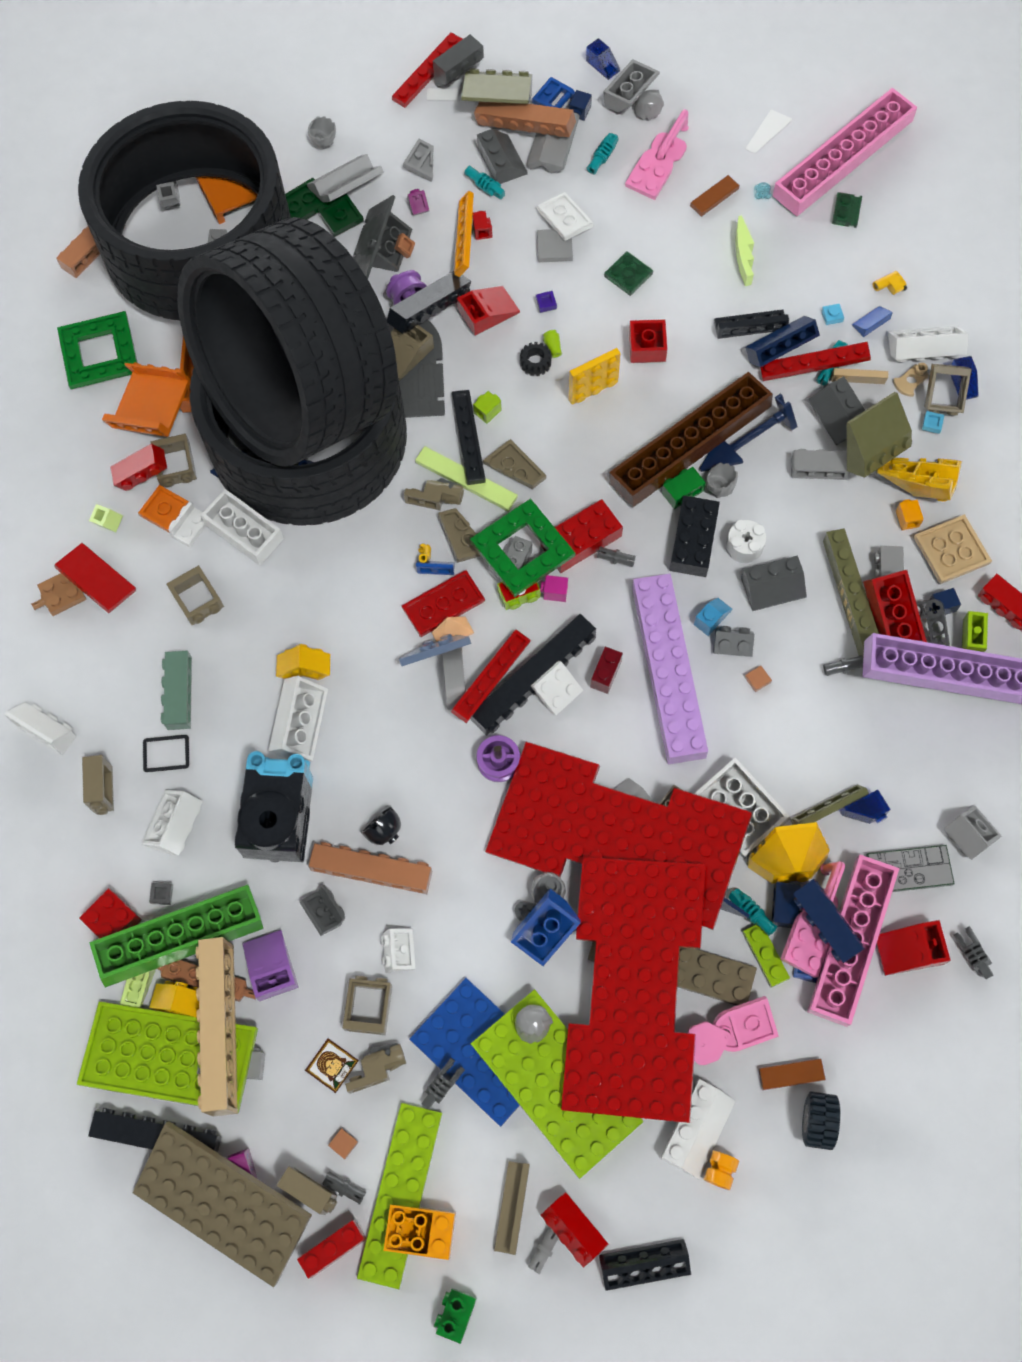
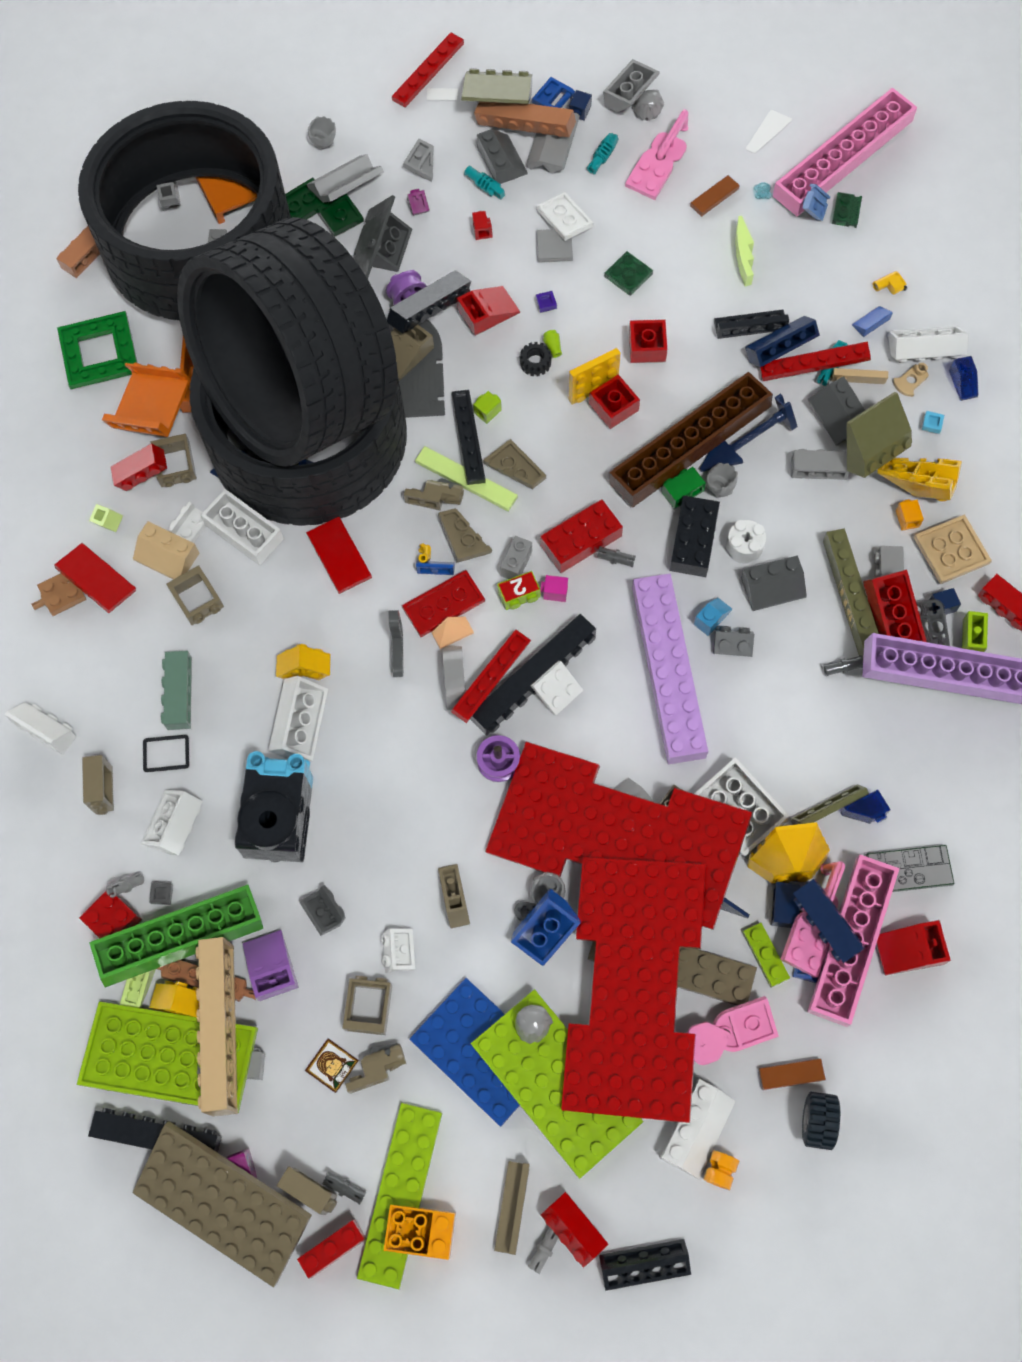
orange plate [138,485,189,533] -> none
nougat brick [308,842,432,894] -> none
nougat tile [328,1128,358,1159] -> none
black cylinder [362,807,401,845] -> none
nougat tile [394,233,415,258] -> none
sand blue wing [399,634,471,666] -> none
dark grey hinge [421,1058,465,1109] -> none
dark grey slope [433,34,484,86] -> none
green brick [434,1288,477,1344] -> none
light orange tile [454,191,474,277] -> none
green plate [470,498,575,597] -> none
clear blue slope [586,38,620,80] -> none
dark red brick [590,646,623,694] -> none
teal hinge [728,889,778,936] -> none
nougat tile [745,666,772,692] -> none
medium azure plate [821,304,844,325] -> none
dark tan window [924,364,972,415] -> none
light grey slope [944,806,1002,860] -> none
dark grey hinge [954,926,993,979] -> none
none -> light grey pin [106,872,144,898]
none -> tan slope [133,521,199,580]
none -> red tile [306,517,372,594]
none -> dark grey beam [389,610,404,677]
none -> dark tan slope [438,864,470,929]
none -> red brick [589,374,640,429]
none -> medium blue plate [803,183,830,221]

